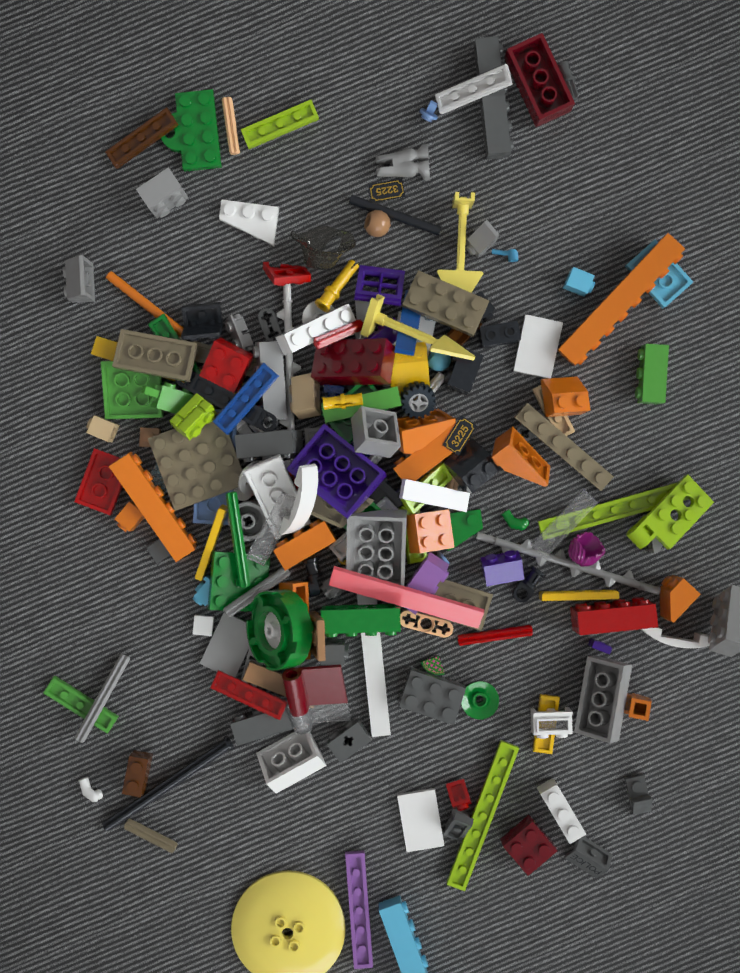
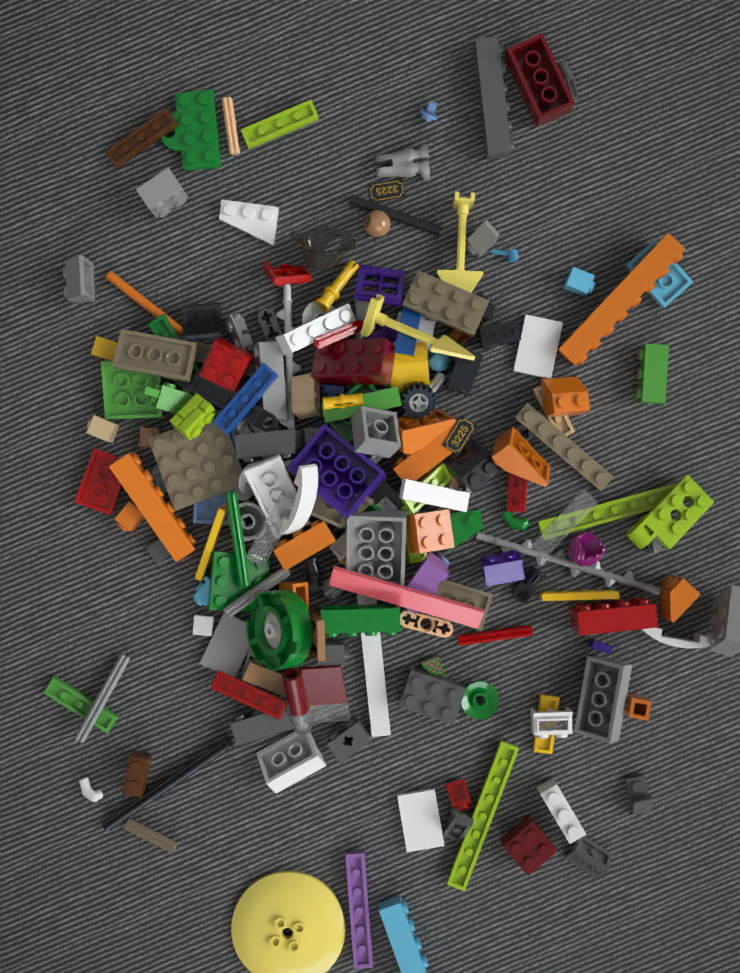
white tile [435,64,513,114] -> none
none -> red hinge [507,473,528,513]

